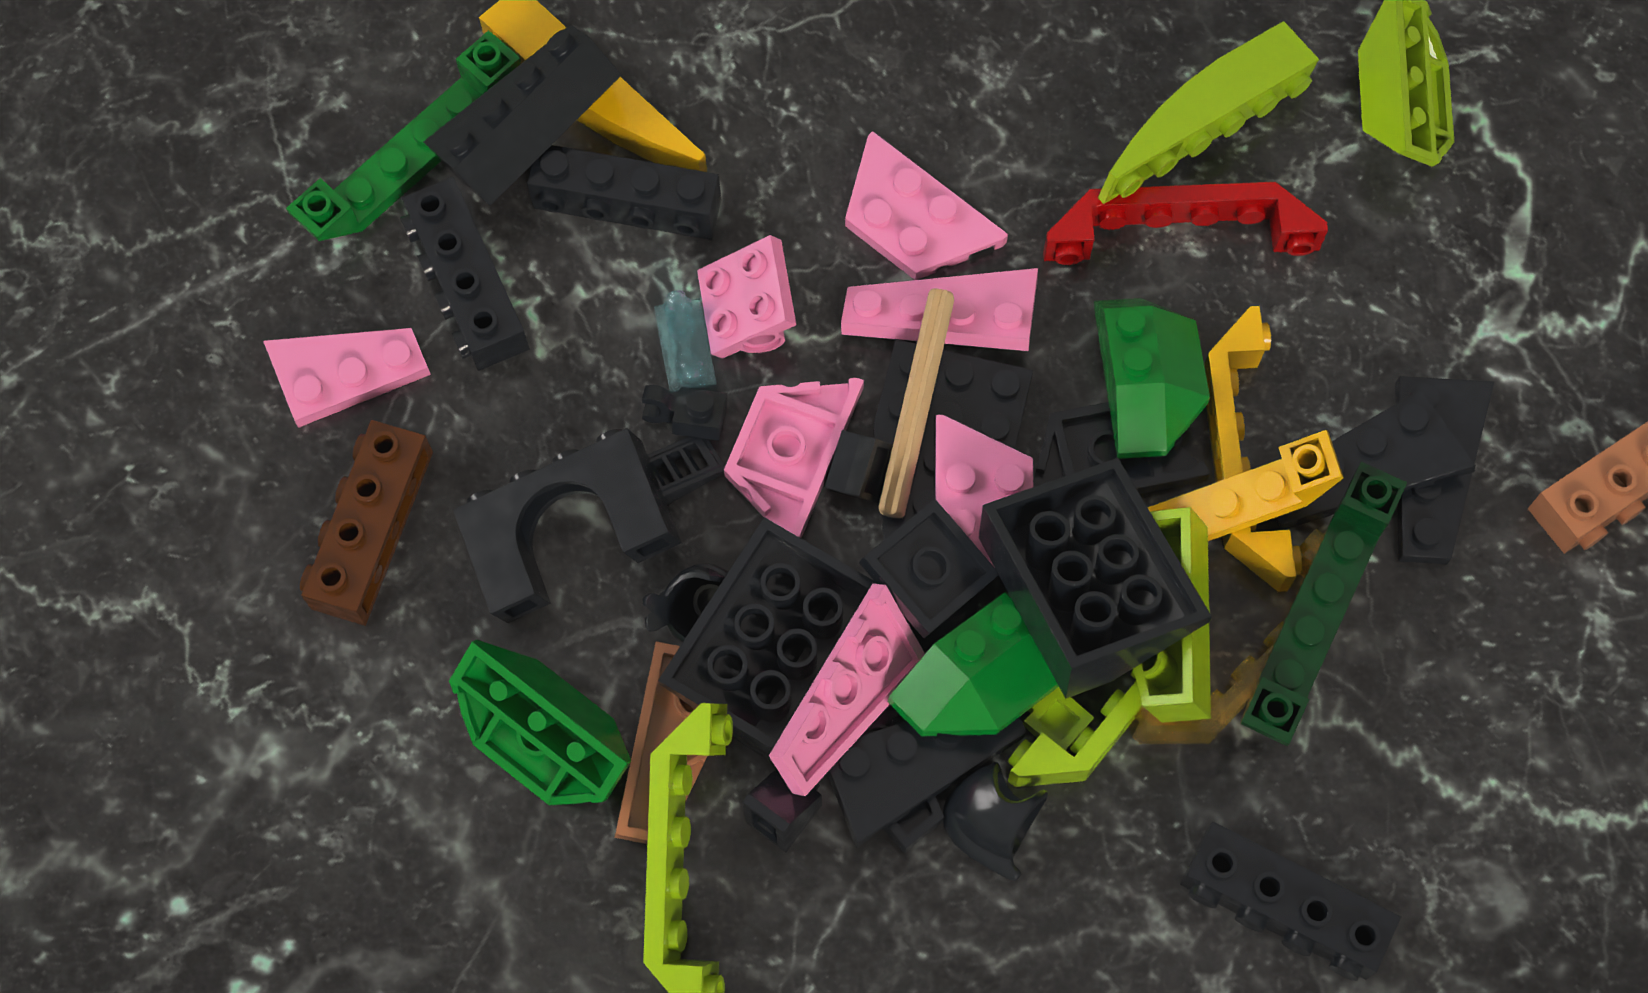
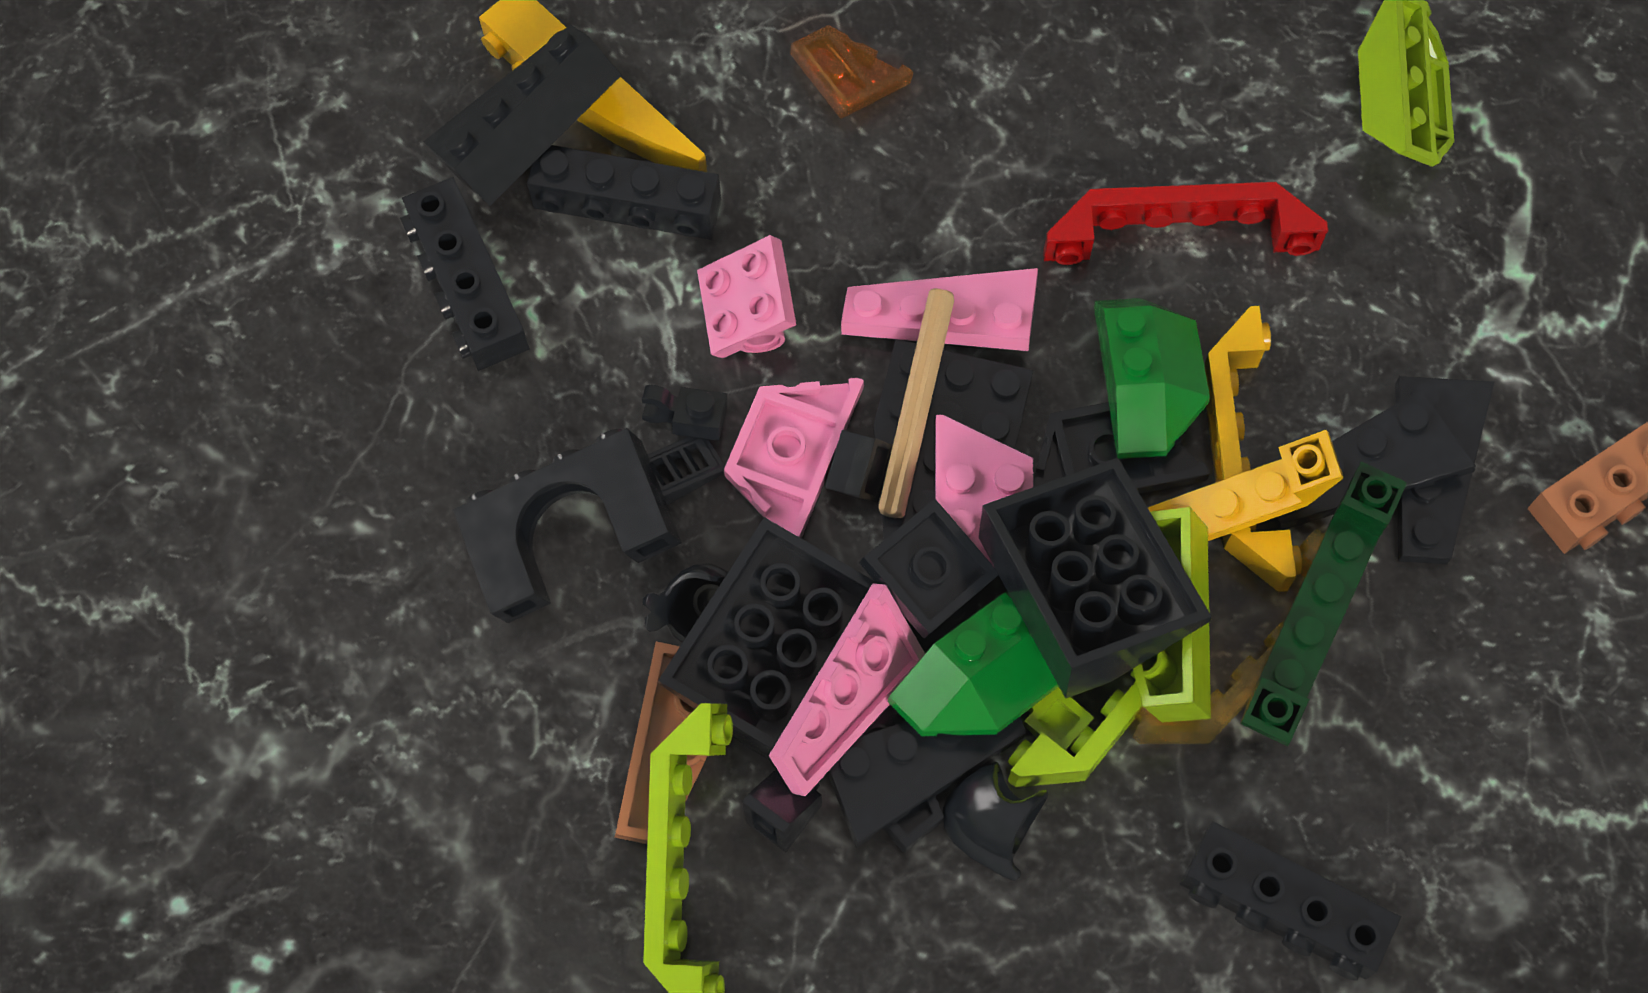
bright pink wing [263,328,431,428] -> none
green slope [286,30,521,241] -> none
reddish brown brick [300,420,433,626] -> none
green wedge [449,640,631,805] -> none
clear light blue hinge [654,290,716,393] -> none
bright pink wing [845,131,1008,280] -> none
lime slope [1098,21,1319,204] -> none
none -> clear orange wing [790,25,913,119]

